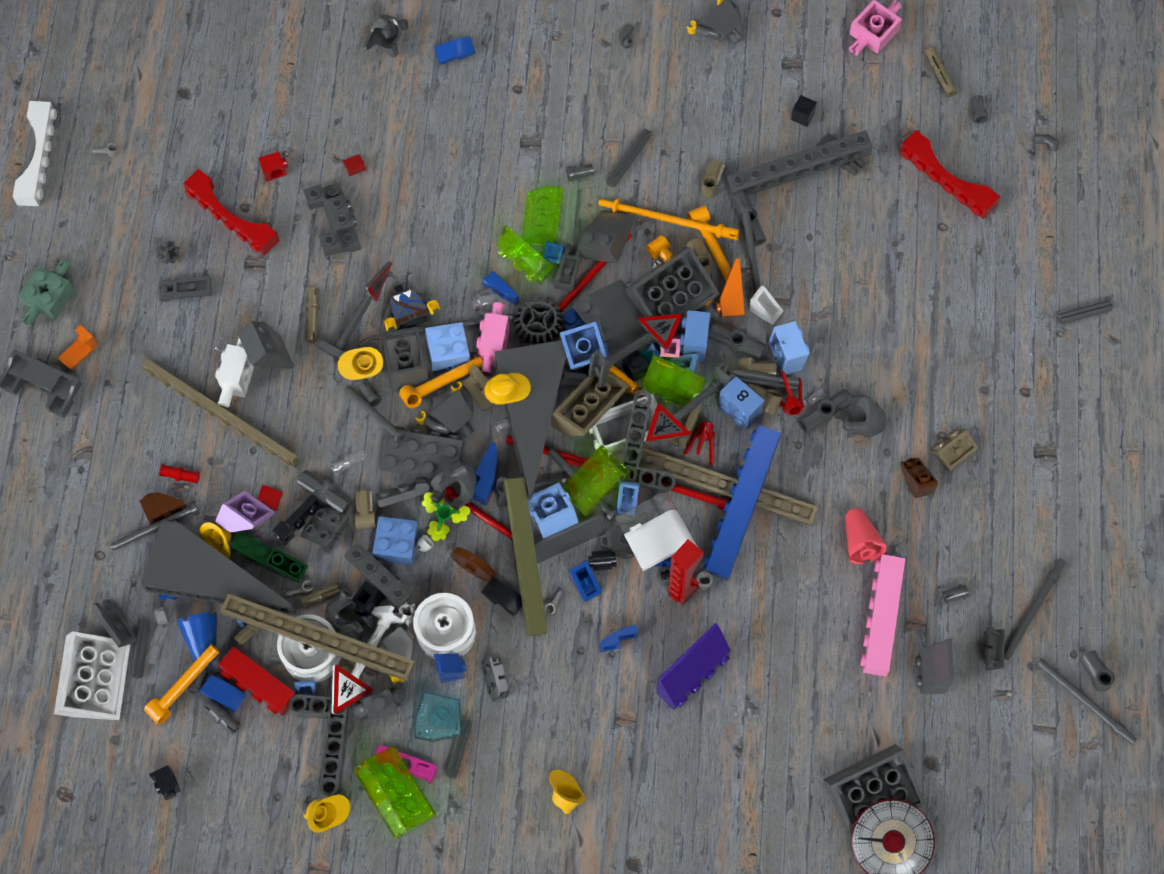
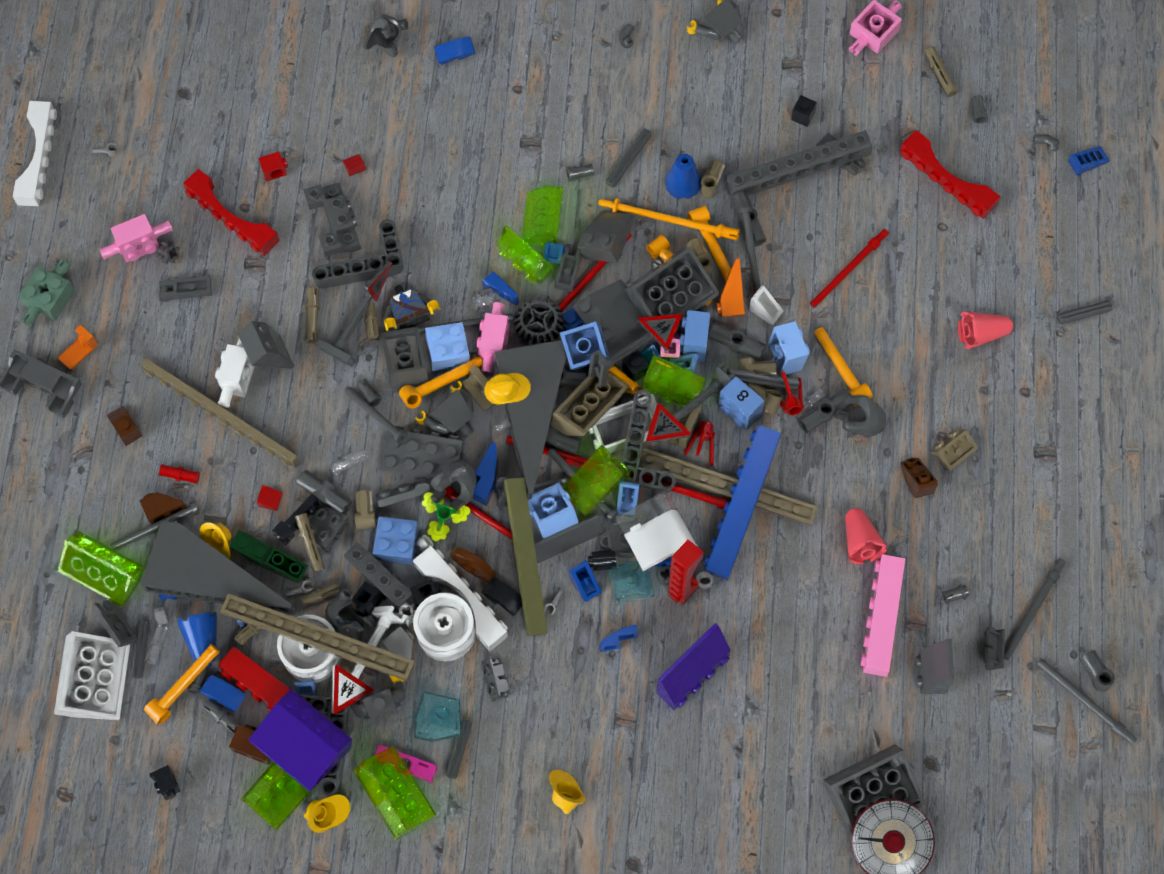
lavender slope [215,491,275,532] -> none
yellow piece [338,347,383,380] -> none
blue slope [434,654,467,684] -> none
none -> clear neon green slope [57,531,144,607]
none -> bright pink brick [99,214,173,263]
none -> reddish brown slope [107,406,142,446]
none -> reddish brown slope [229,724,271,765]
none -> clear neon green slope [241,762,309,830]
none -> dark purple slope [249,689,352,792]
none -> dark tan pin [295,513,325,572]
none -> dark grey beam [312,219,404,289]
none -> dark tan axle [364,302,379,339]
none -> black brick [410,579,442,608]
none -> white arch [413,546,508,652]
none -> dark grey piece [545,424,582,455]
none -> clear light blue slope [607,561,655,606]
none -> blue cone [665,154,701,199]
none -> red bar [810,229,889,308]
none -> light orange piece [814,327,873,407]
none -> coral cone [958,311,1013,349]
none -> blue slope [1068,146,1110,175]

